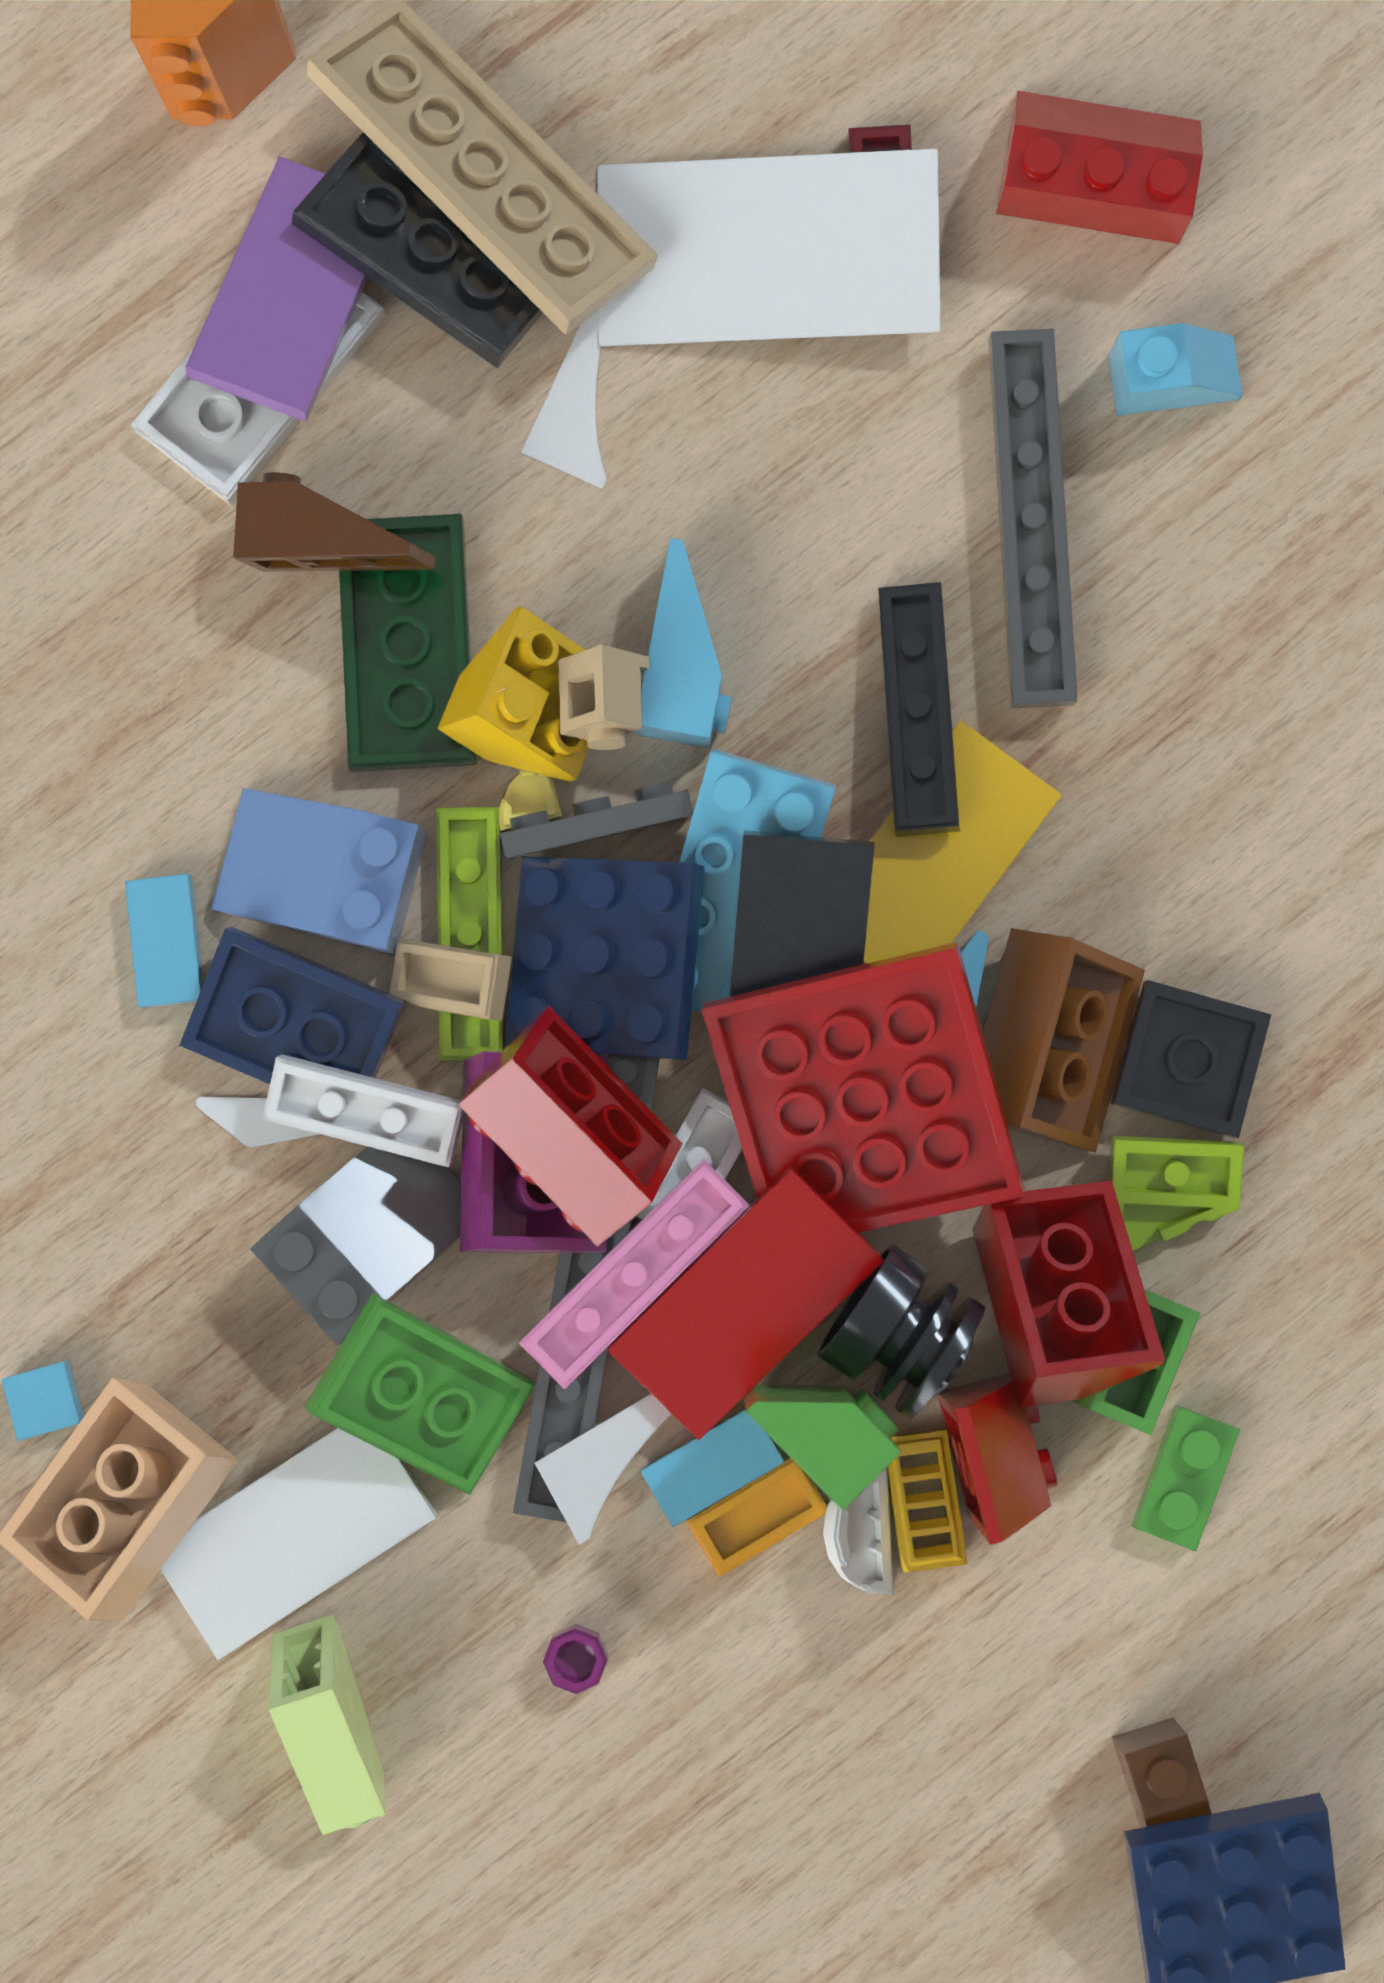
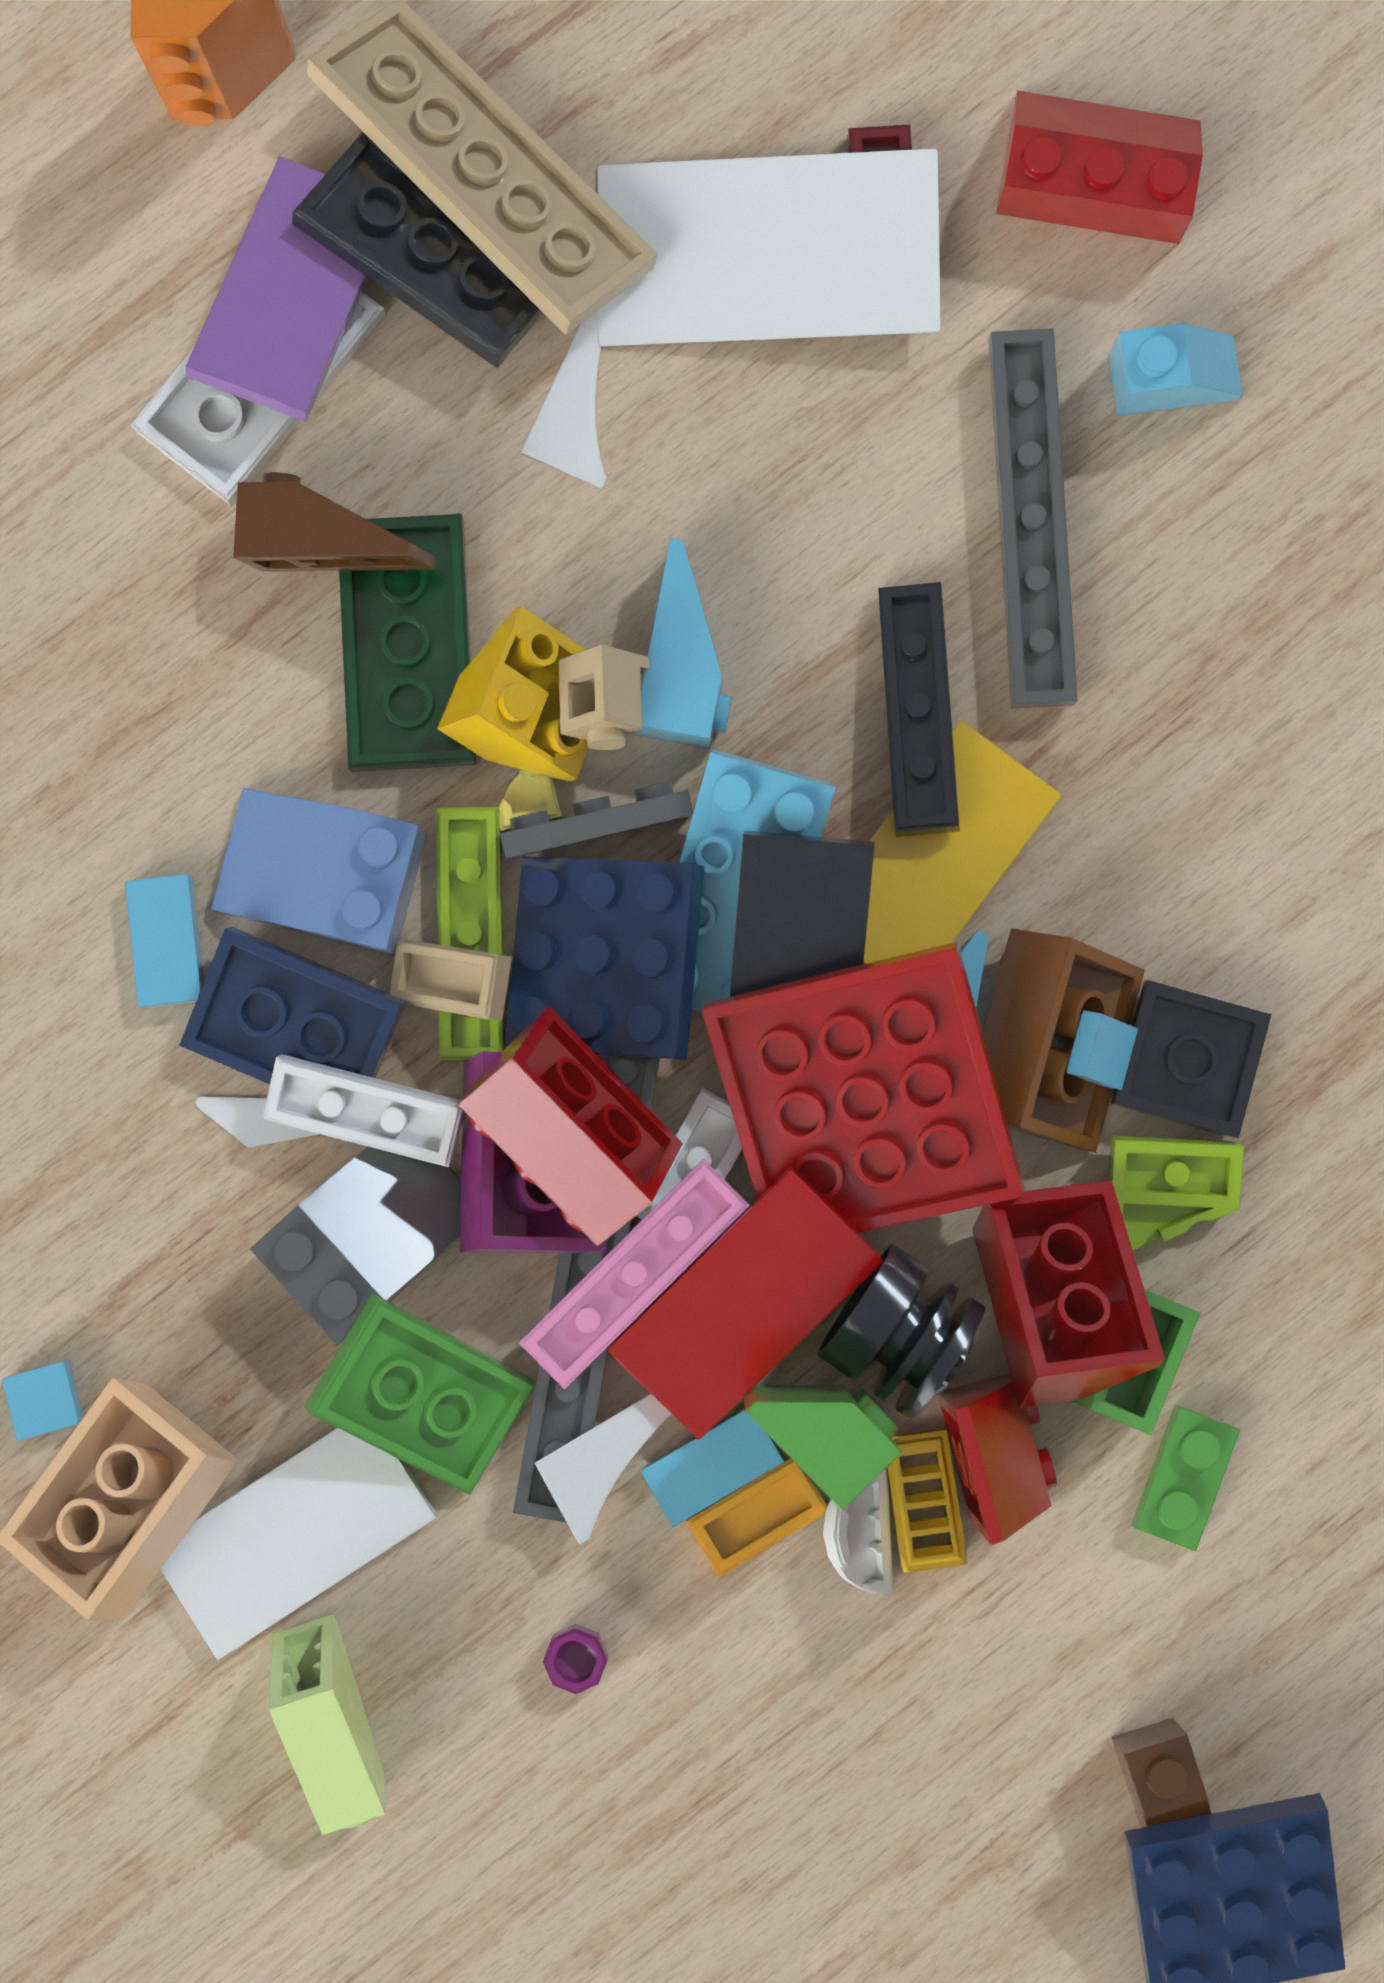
none -> medium azure tile [1067,1010,1138,1090]

